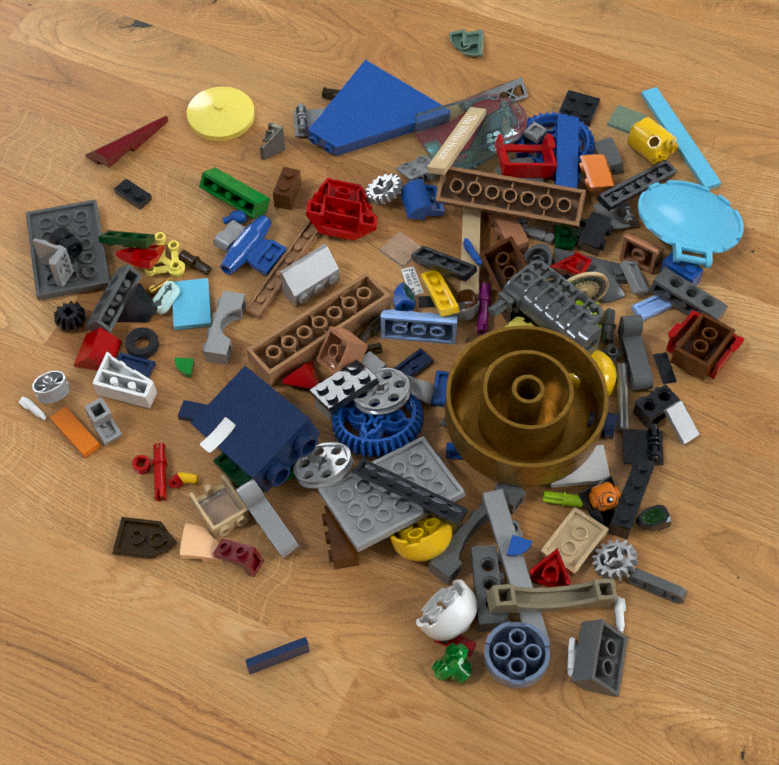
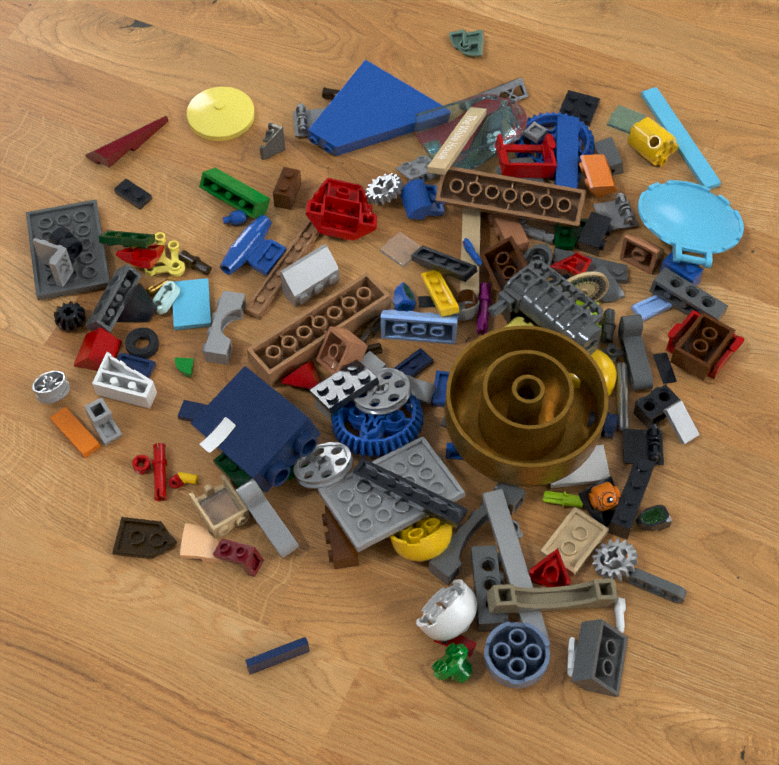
white piece [19,397,46,420] -> none
light grey axle [213,220,245,253] -> none
white sticker [401,266,424,295] -> none
blue tile [506,535,533,557] -> none
black plate [596,160,678,212] -> none
light grey tile [620,260,650,295] -> none

